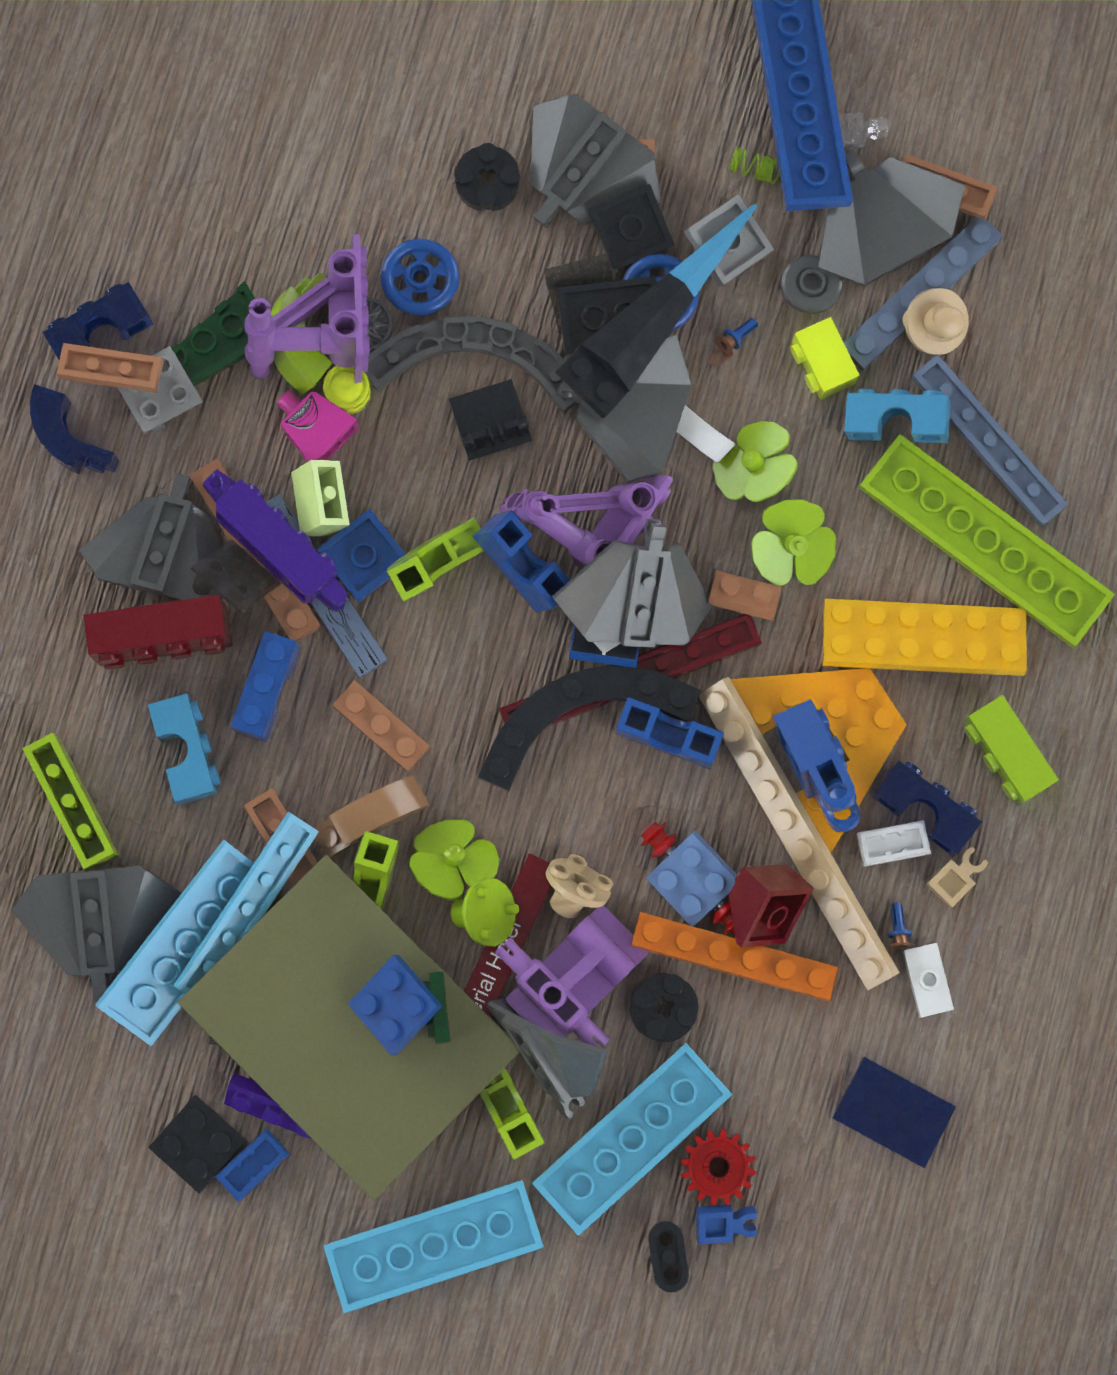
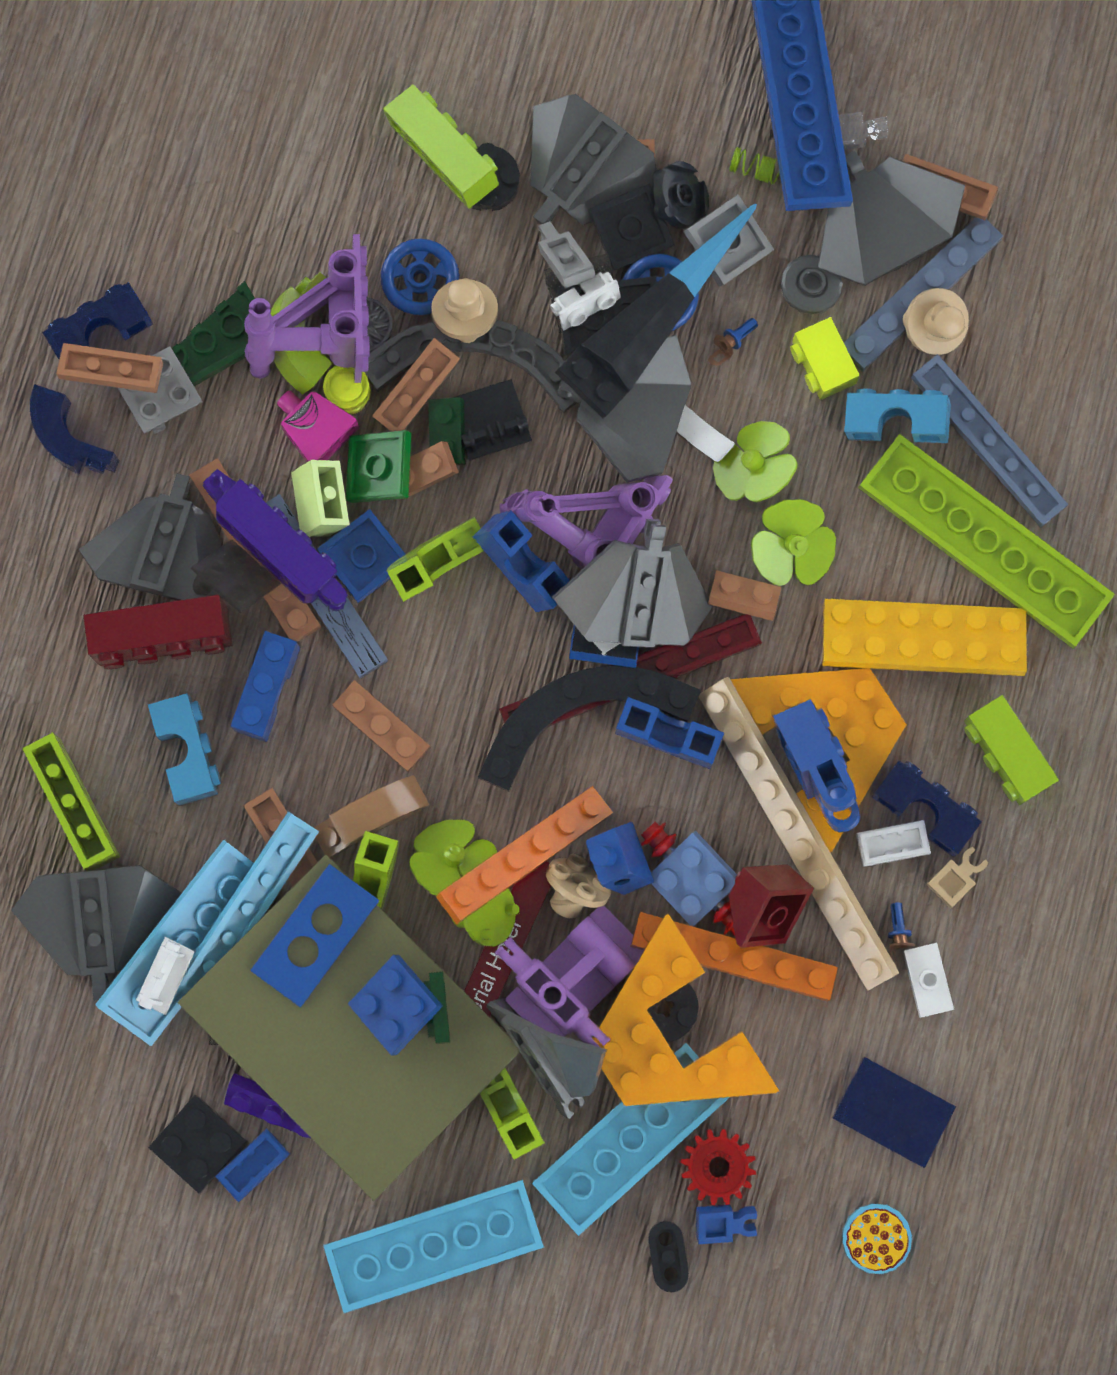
none -> white hinge [136,937,195,1015]
none -> blue piece [250,864,380,1008]
none -> green tile [346,430,412,503]
none -> nougat plate [373,338,461,431]
none -> lime brick [383,84,499,209]
none -> nougat plate [403,441,459,500]
none -> dark green plate [428,397,466,466]
none -> tan plate [431,278,498,343]
none -> orange plate [436,786,613,925]
none -> light grey hinge [538,222,596,288]
none -> white hinge [550,272,621,331]
none -> blue torso [586,822,654,895]
none -> light orange wing [592,913,779,1106]
none -> black plate [653,161,709,229]
none -> tile [842,1203,912,1274]

